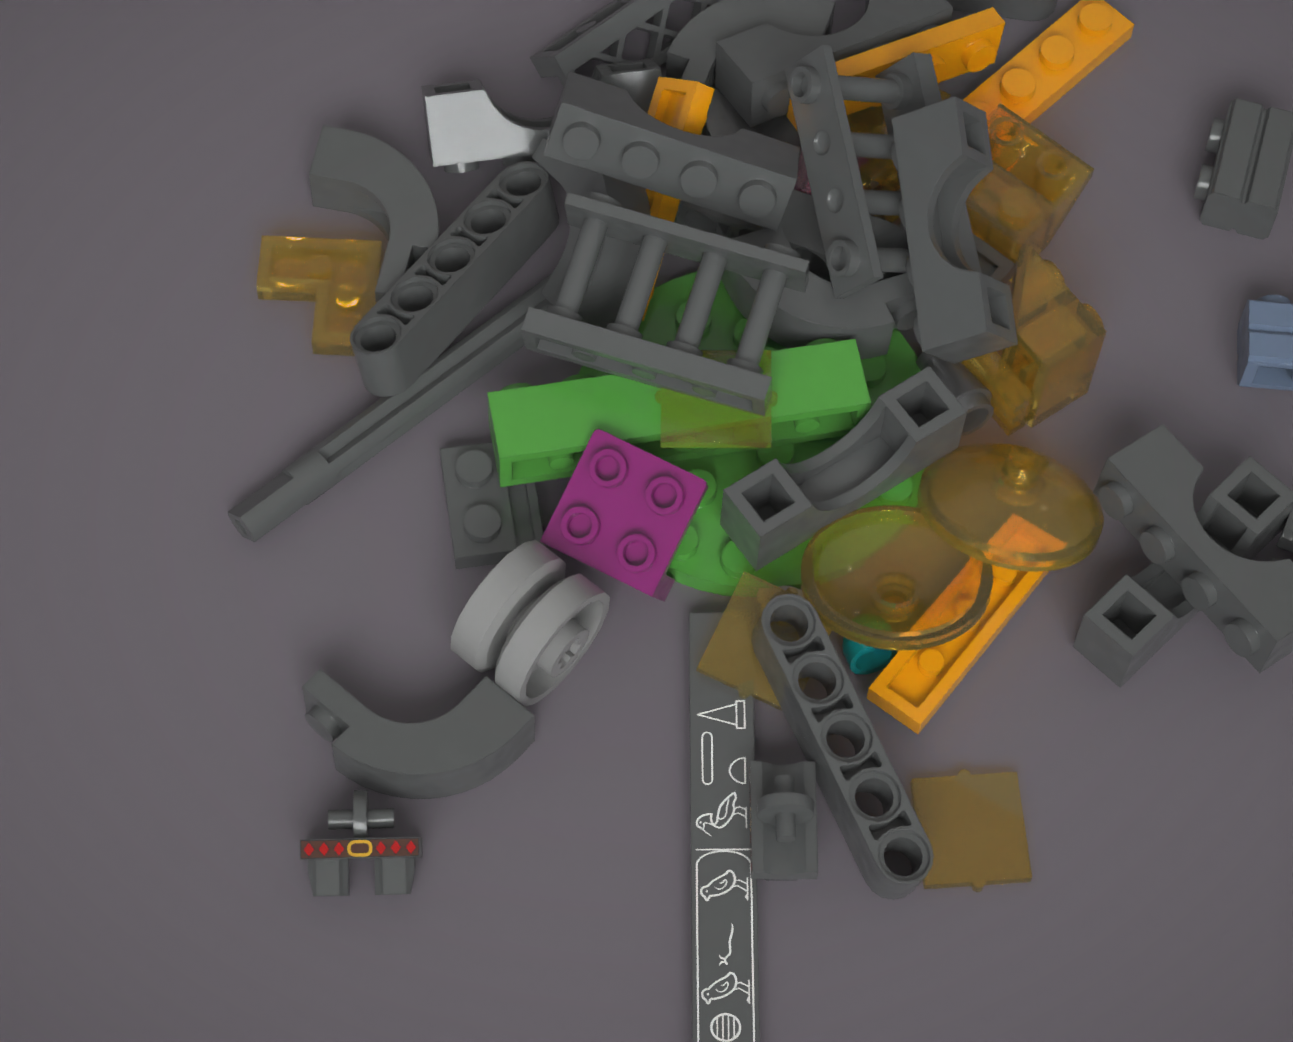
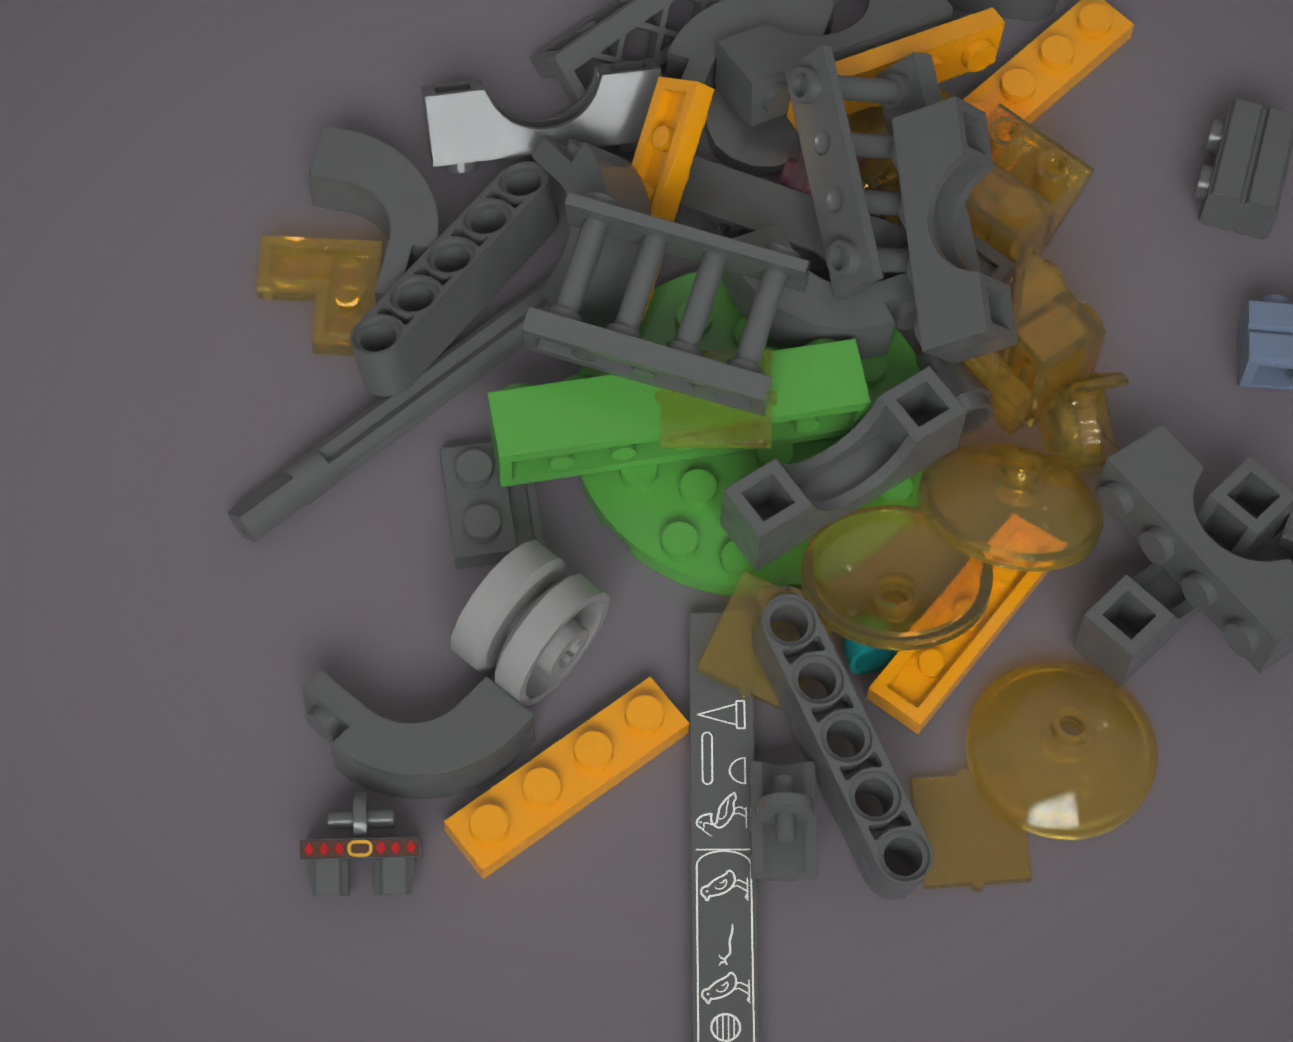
magenta bracket [540,429,708,602] -> none
dark grey arch [544,71,800,231] -> none
none -> light orange plate [444,677,690,879]
none -> clear yellow dish [965,660,1158,840]
none -> clear yellow hair [1038,371,1129,473]

